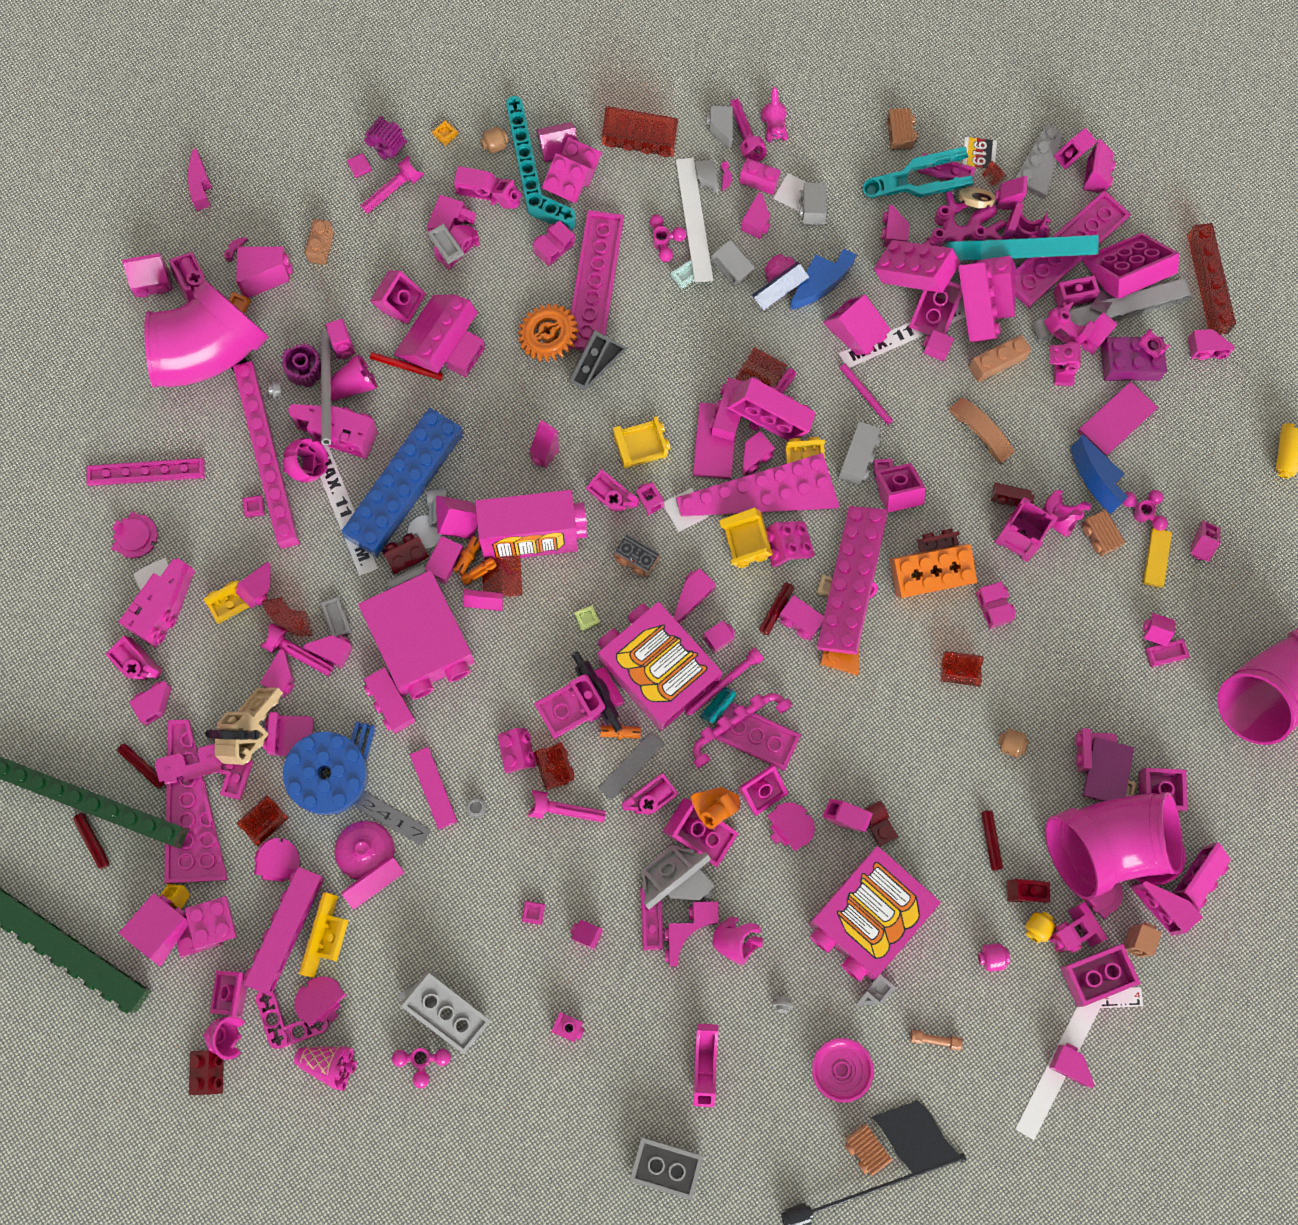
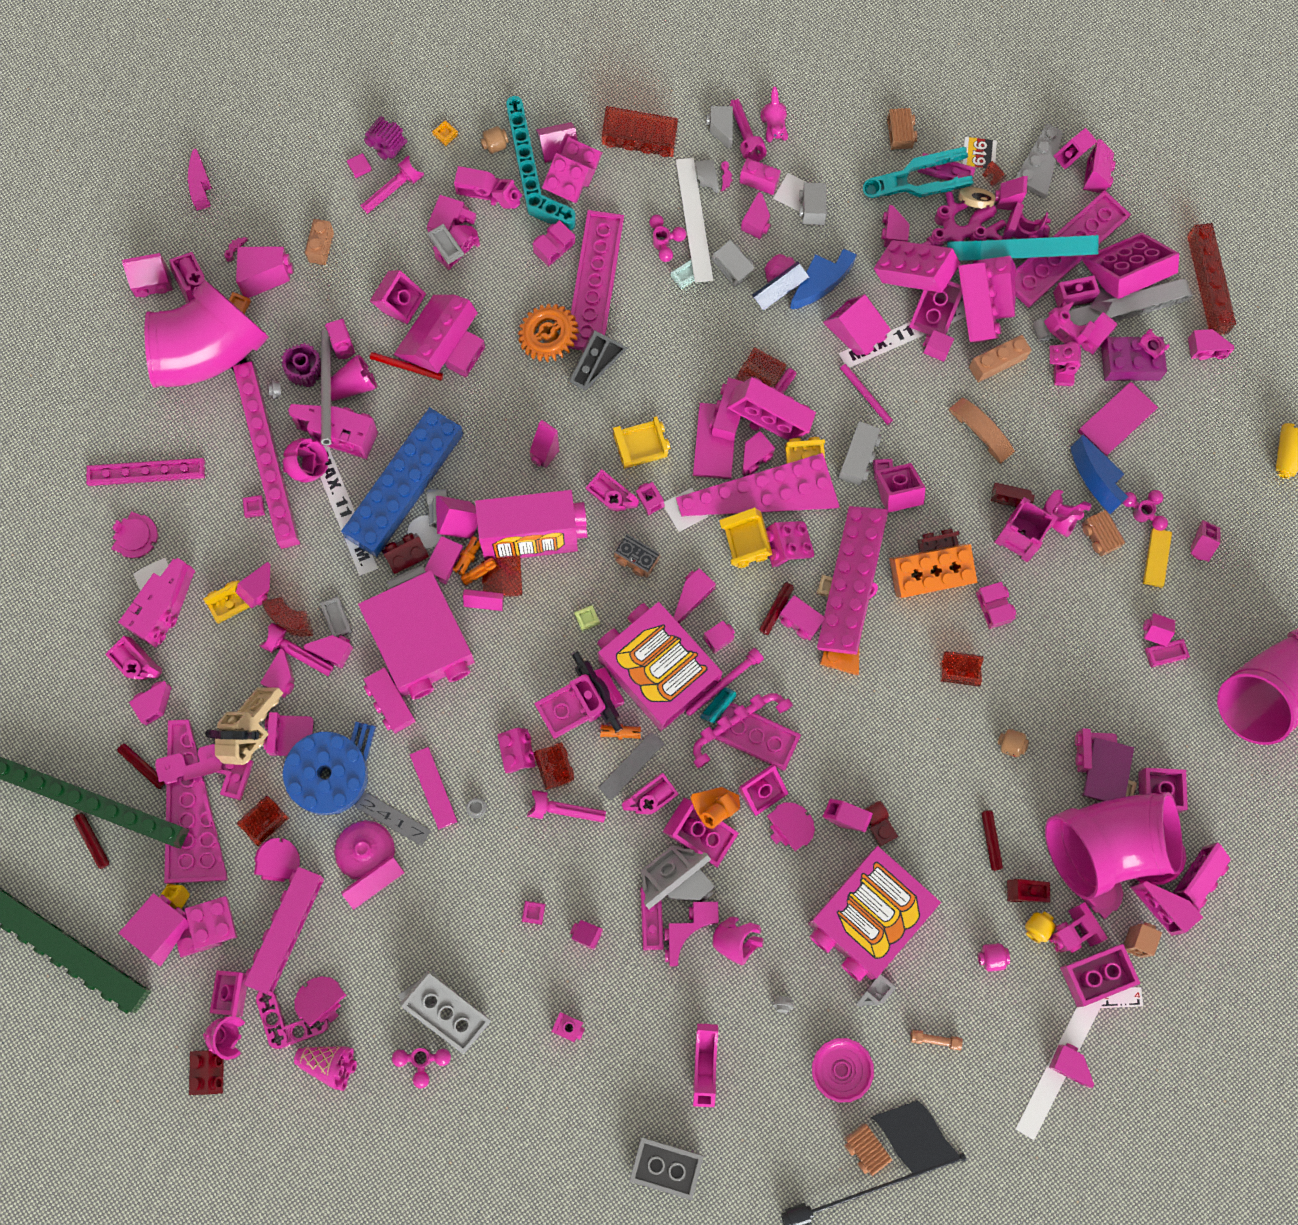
yellow bracket [299,892,349,978] -> none

